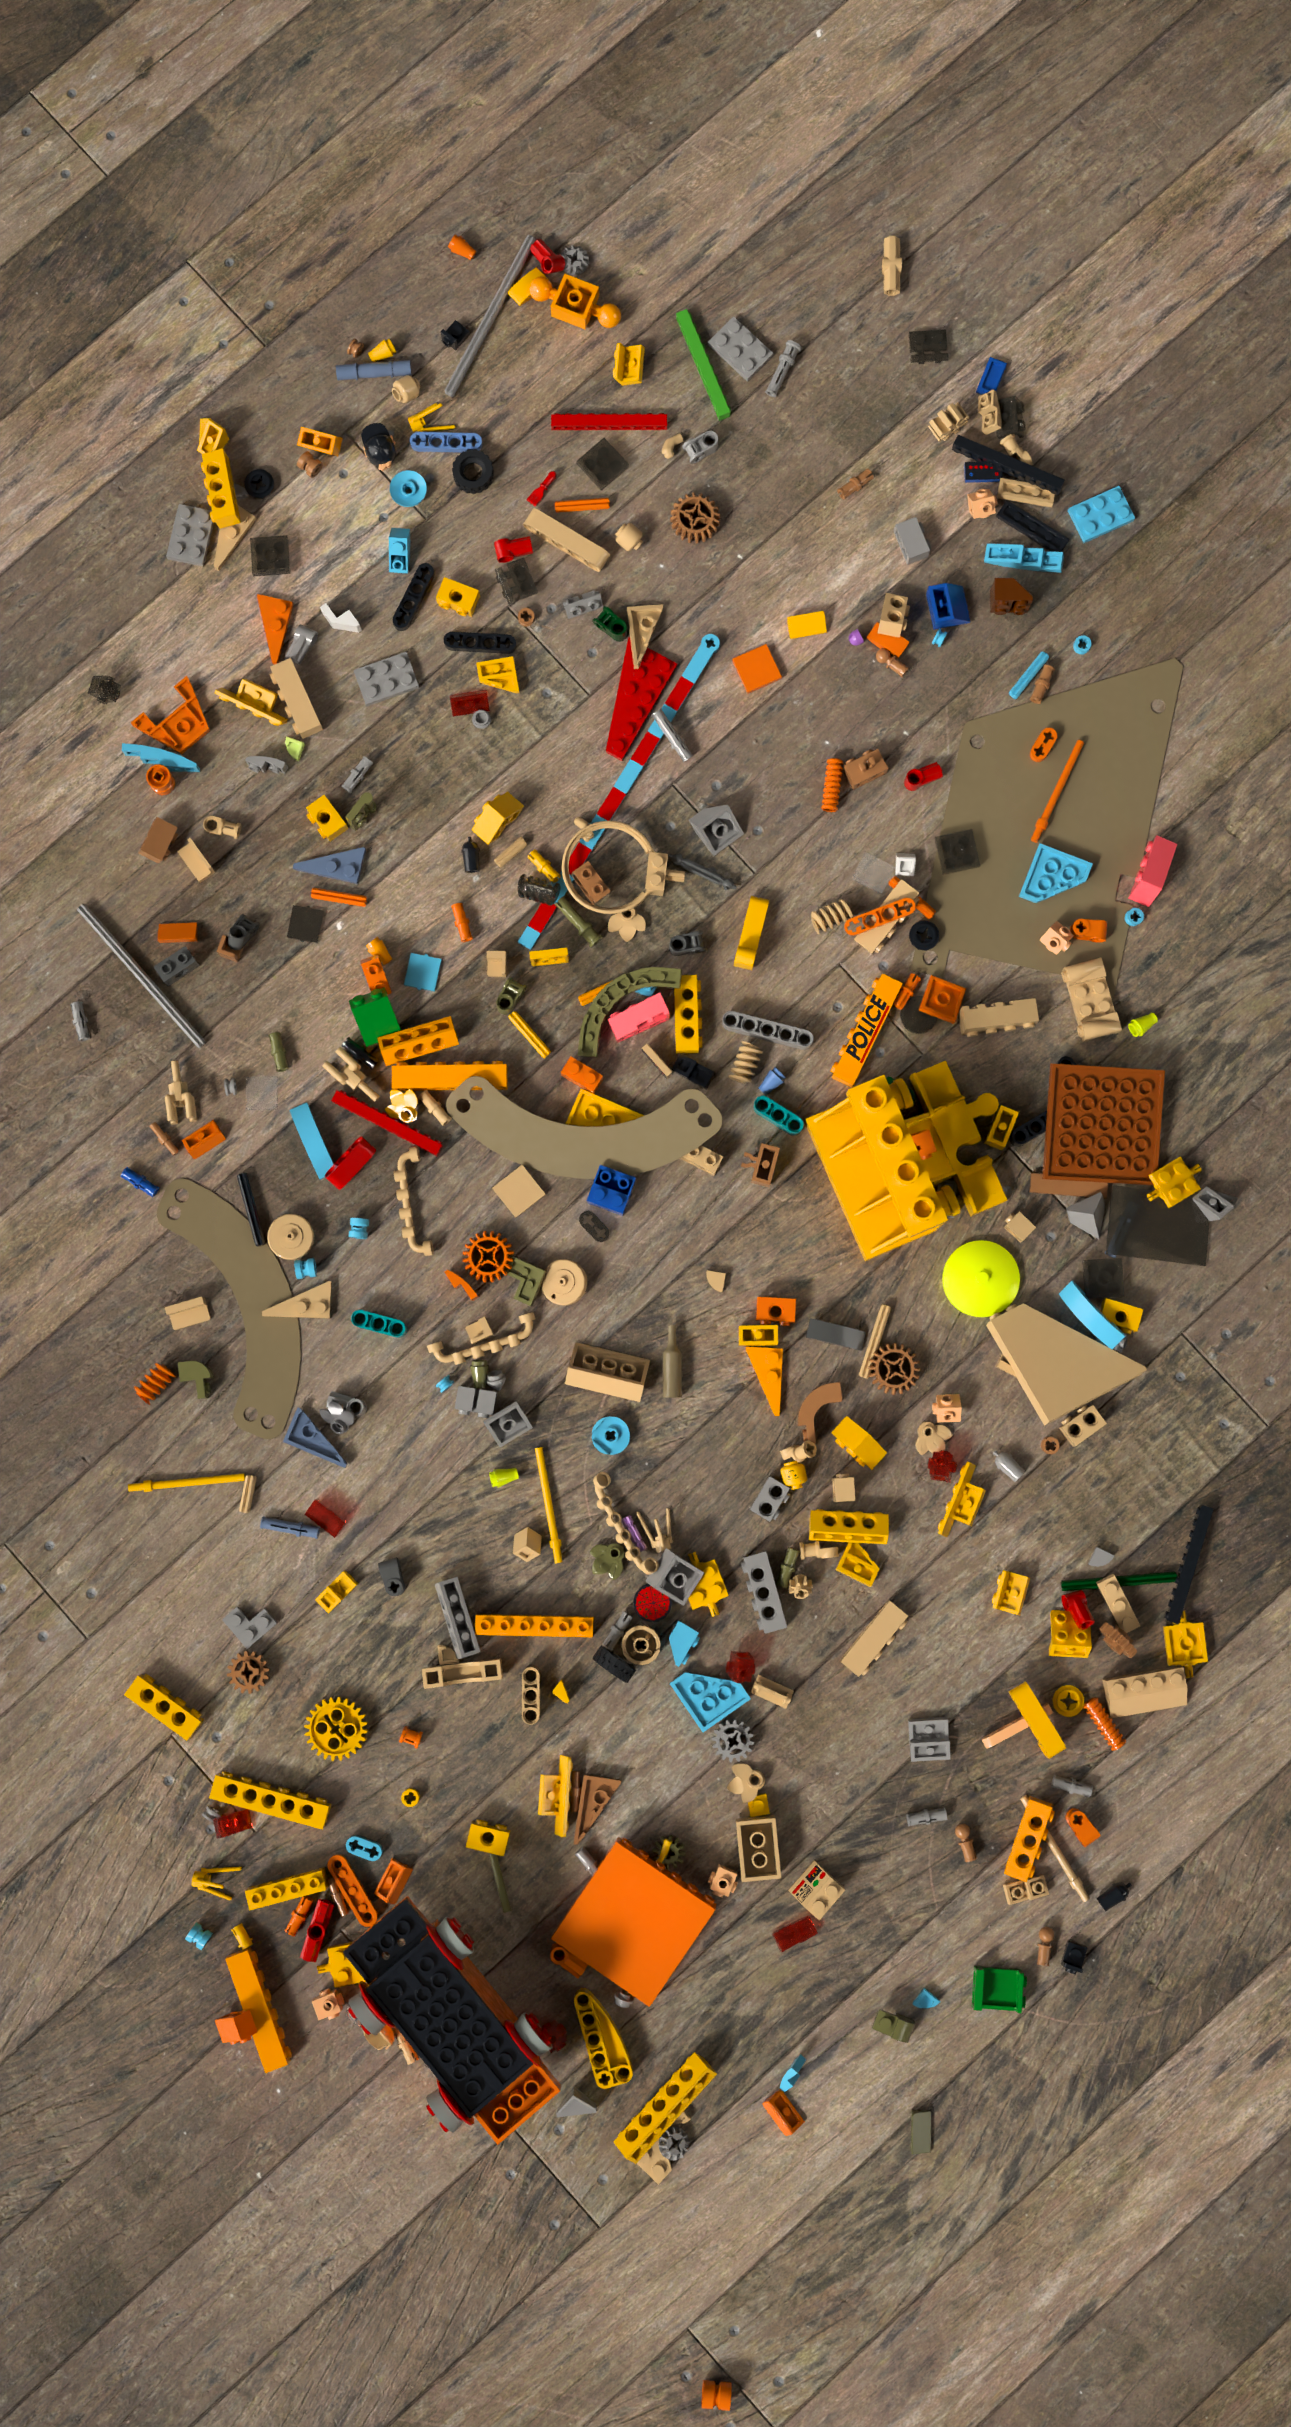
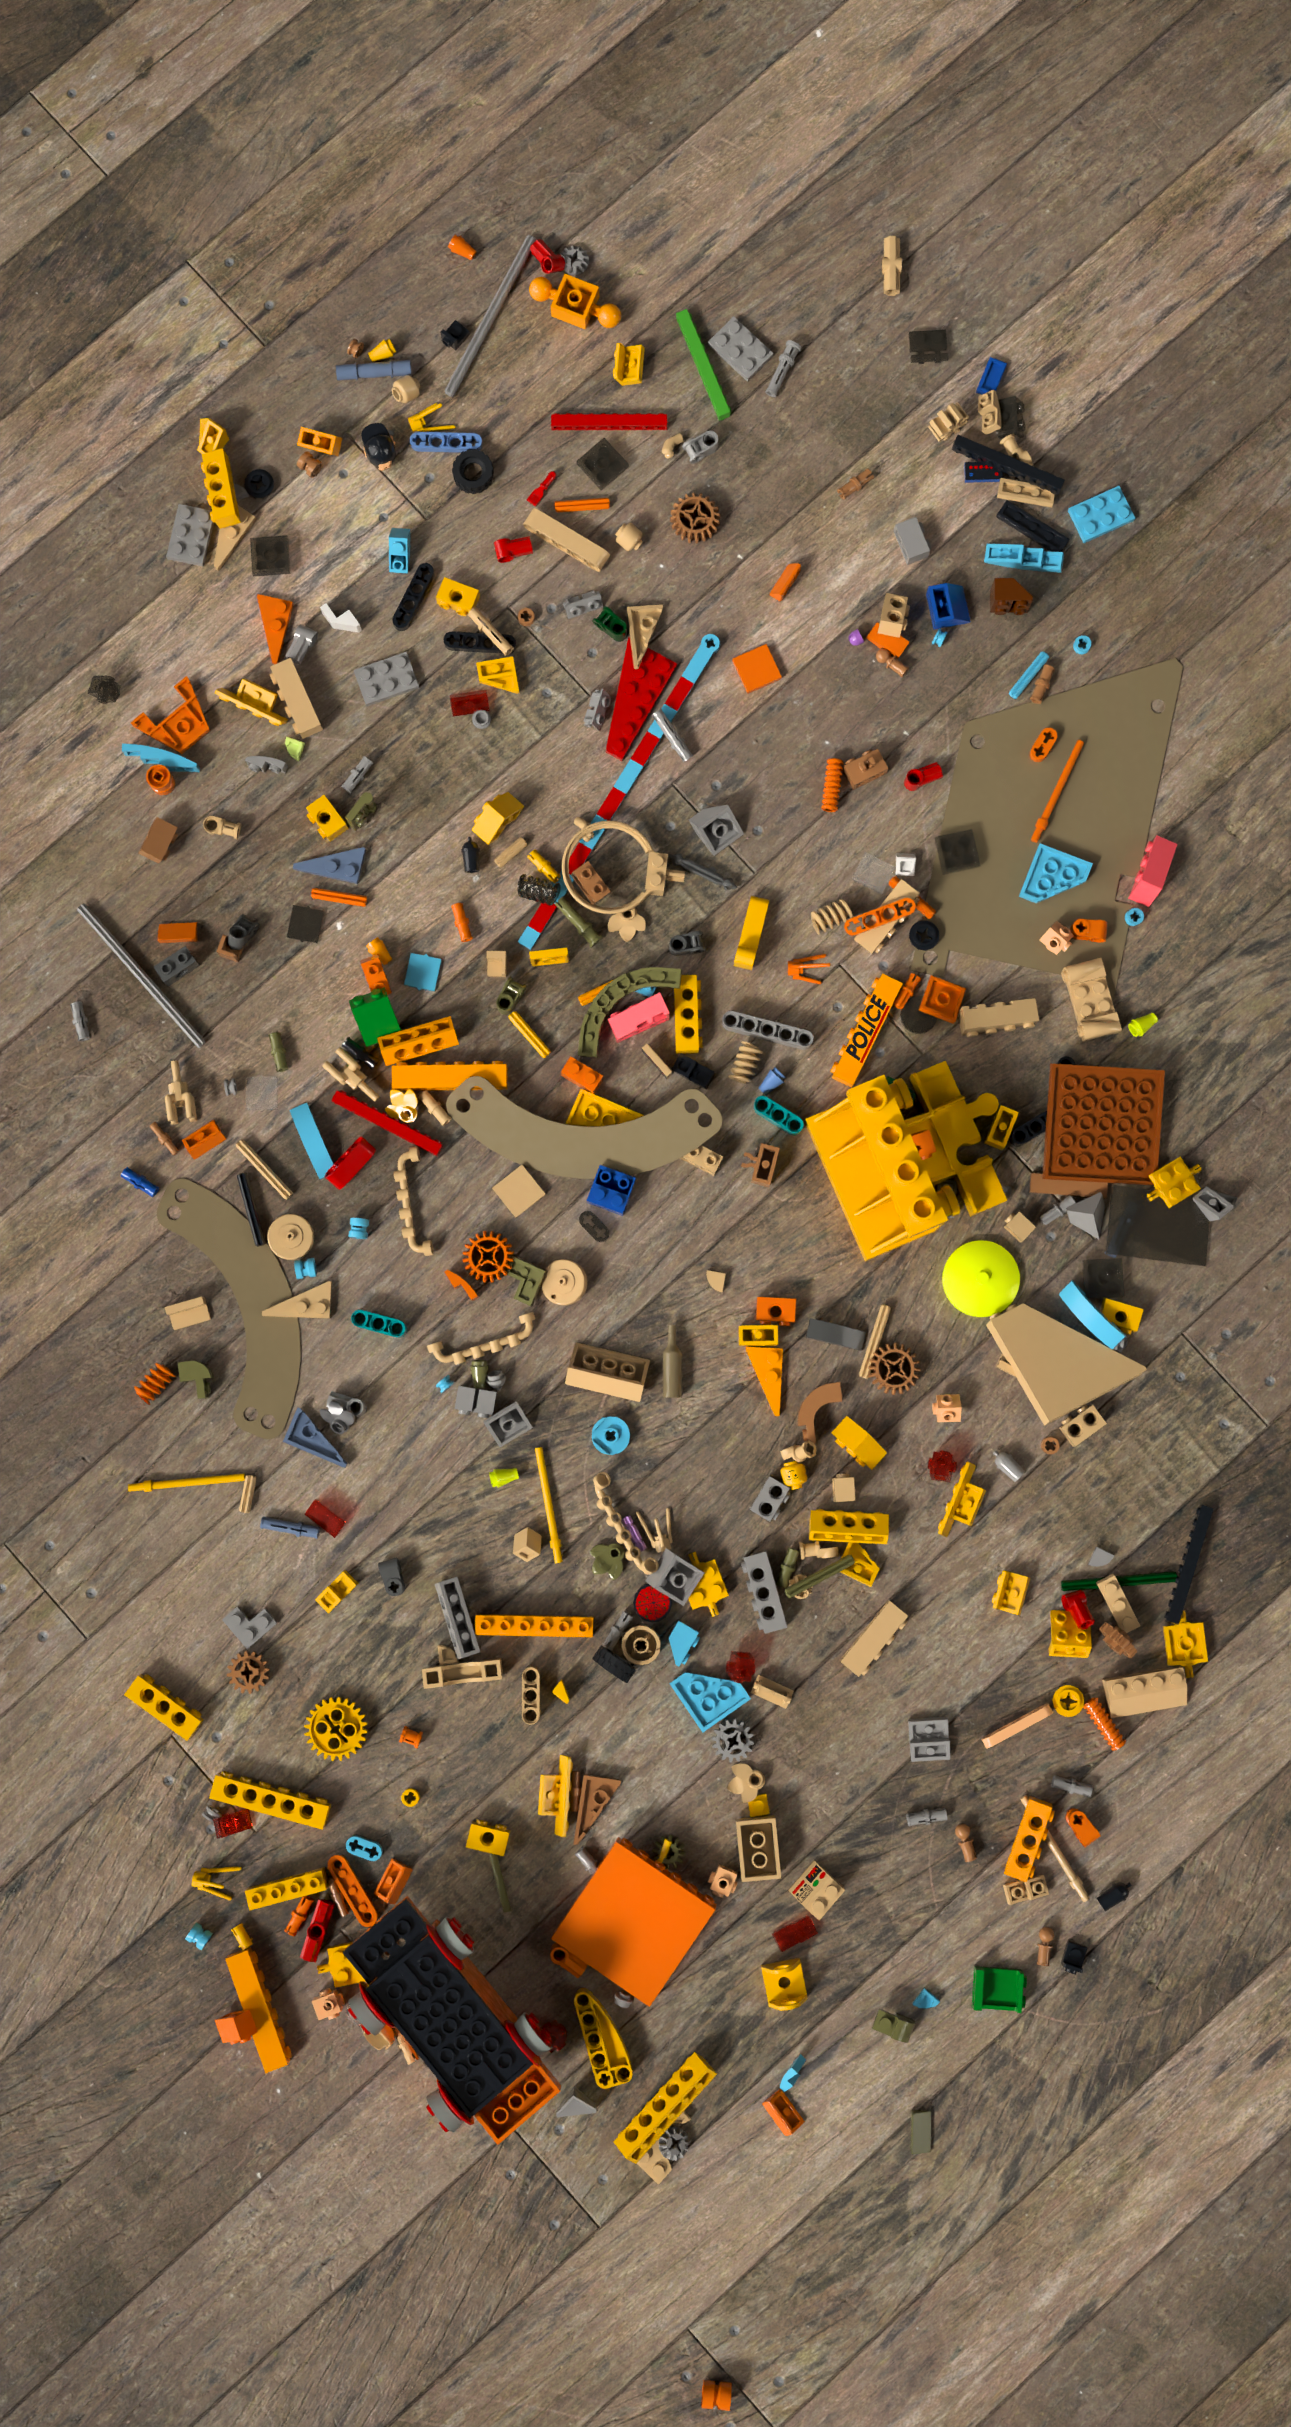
tan panel [177,838,215,883] -> none
medium azure dish [389,470,427,507] -> none
tan panel [465,1317,494,1345] -> none
clear smoke plate [495,557,538,604] -> none
yellow slope [507,267,549,306] -> none
yellow slope [787,611,827,639] -> none
tan plate [915,1421,952,1456] -> none
light nougat brick [967,489,998,519] -> none
yellow beam [1009,1681,1066,1759] -> none
none -> tan axle [236,1139,293,1200]
none -> tan pin [468,607,514,656]
none -> light grey hinge [584,689,611,731]
none -> yellow hose [761,1958,808,2011]
none -> orange slope [769,563,801,601]
none -> olive axle [784,1555,855,1598]
none -> orange plant [788,954,831,984]
none -> light grey axle [1040,1195,1076,1225]

